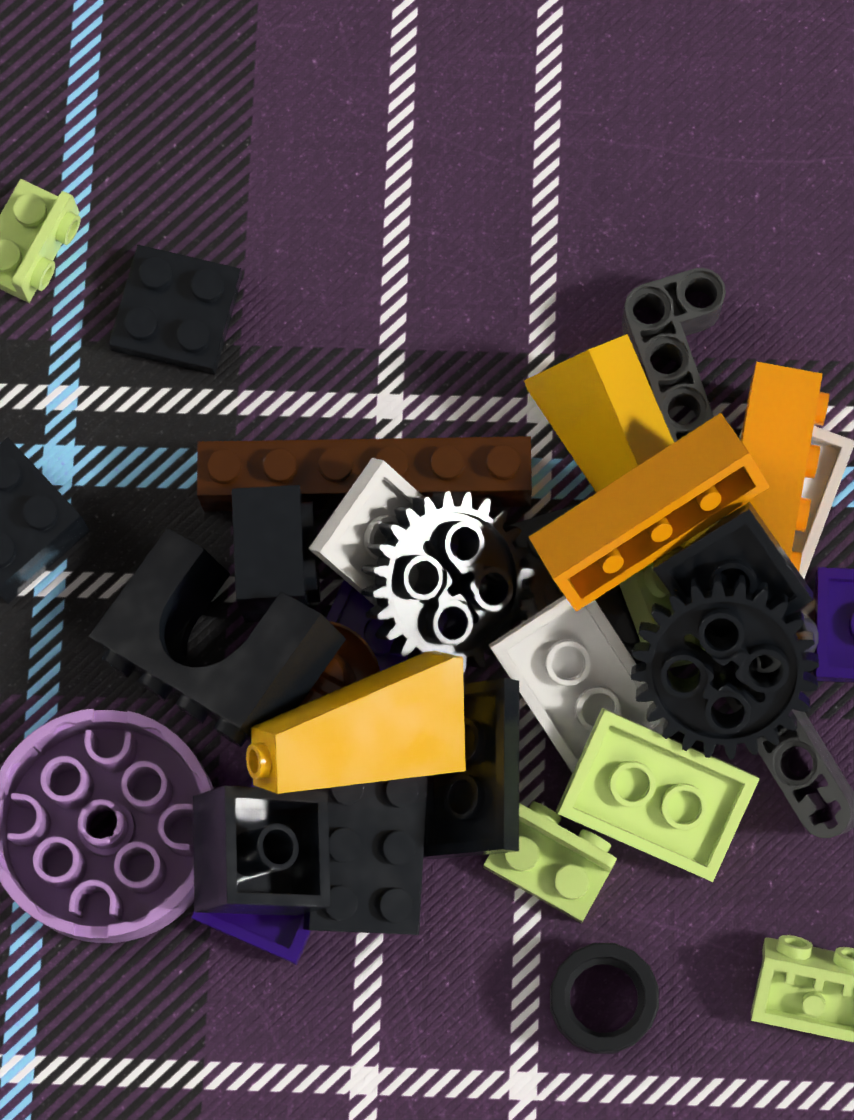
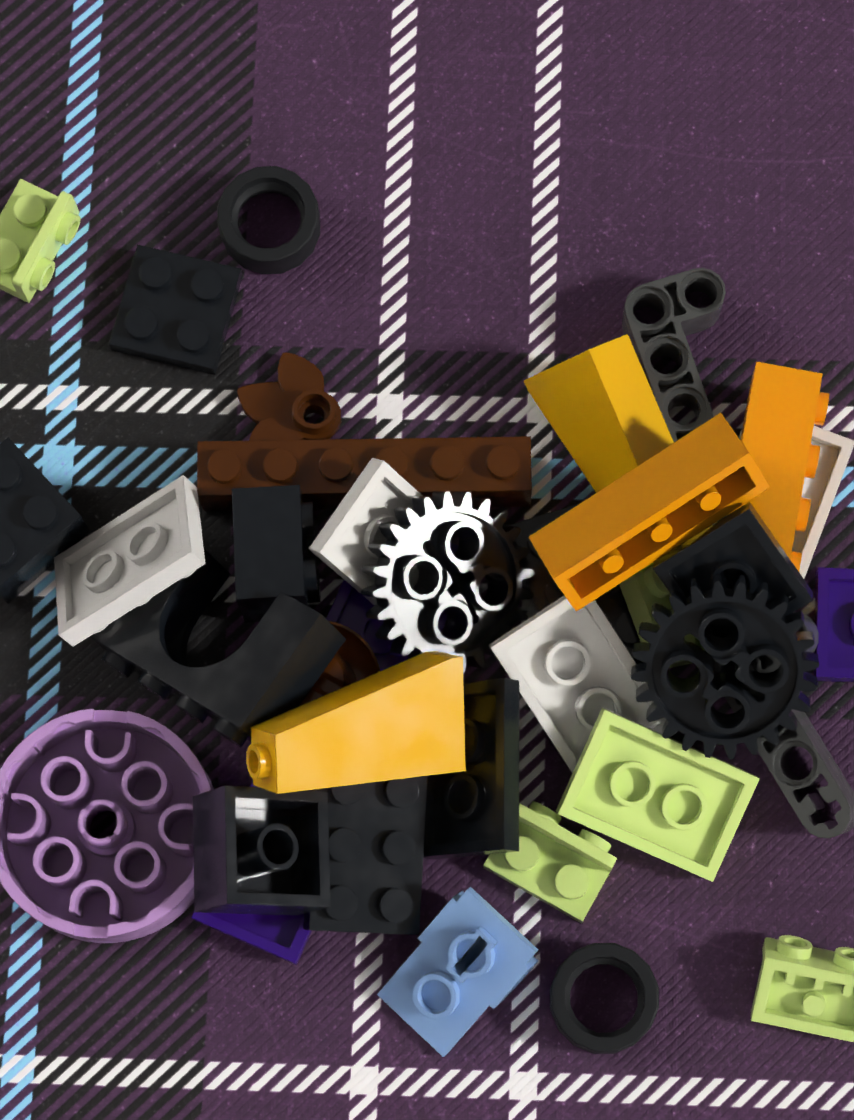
none -> white plate [54,475,205,647]
none -> black tyre [217,166,320,274]
none -> reddish brown plate [237,352,341,441]
none -> light blue piece [377,887,539,1057]

